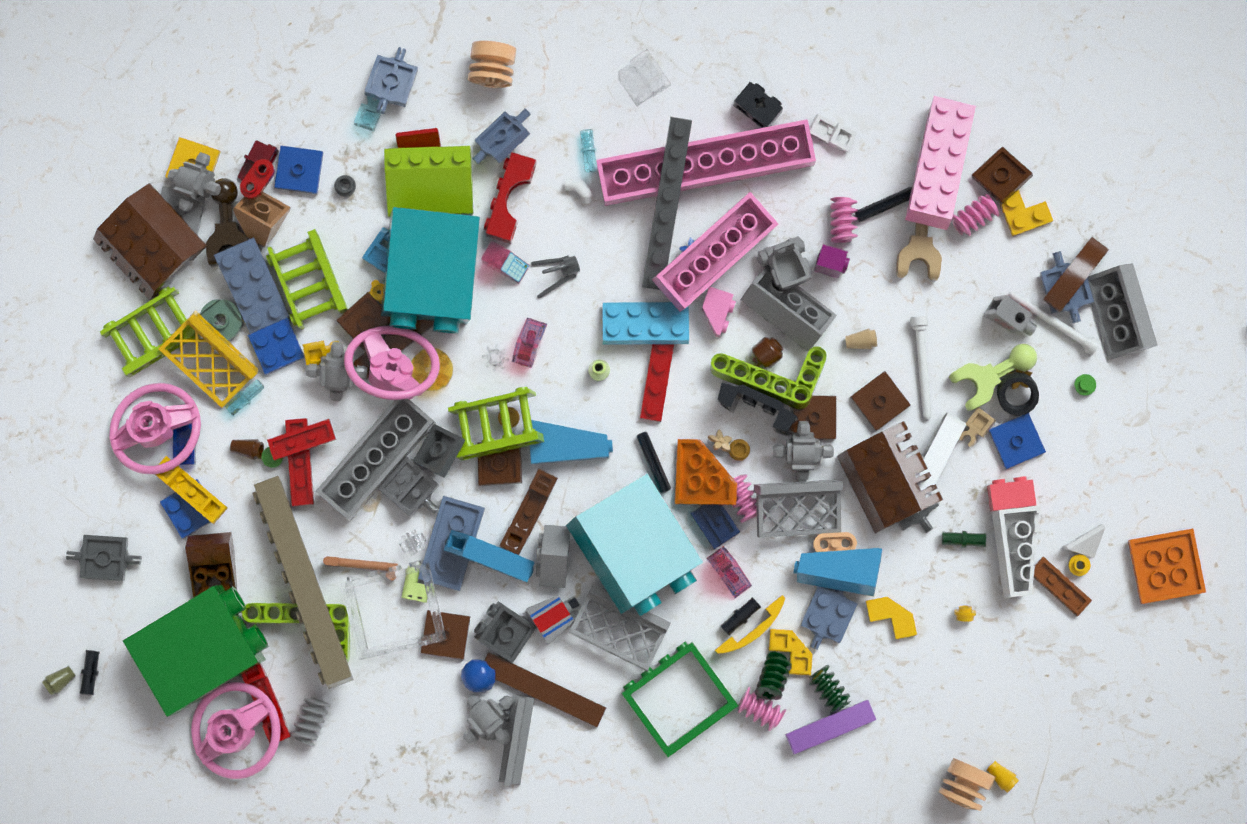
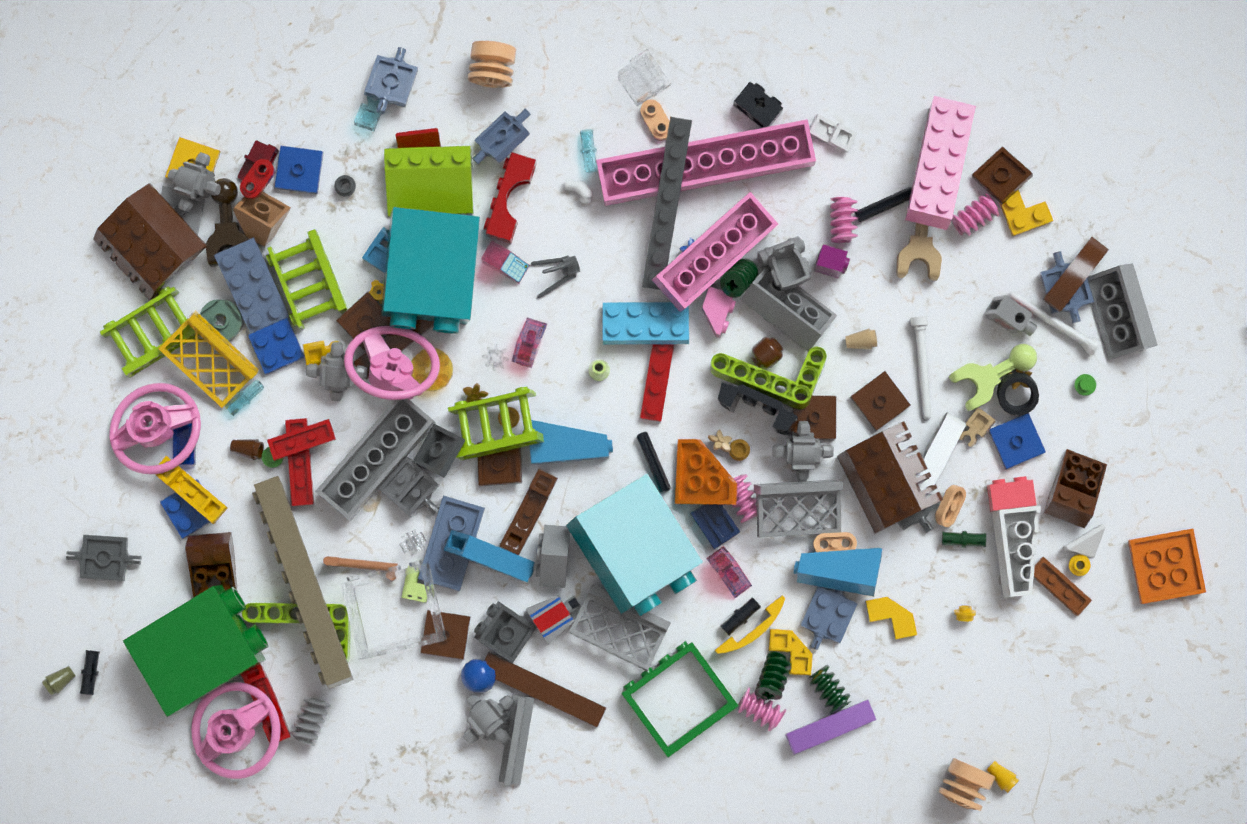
none -> pearl gold plant [463,383,489,403]
none -> light nougat plate [640,100,669,141]
none -> dark green piece [720,259,758,298]
none -> light nougat plate [935,485,966,527]
none -> reddish brown slope [1044,449,1107,529]

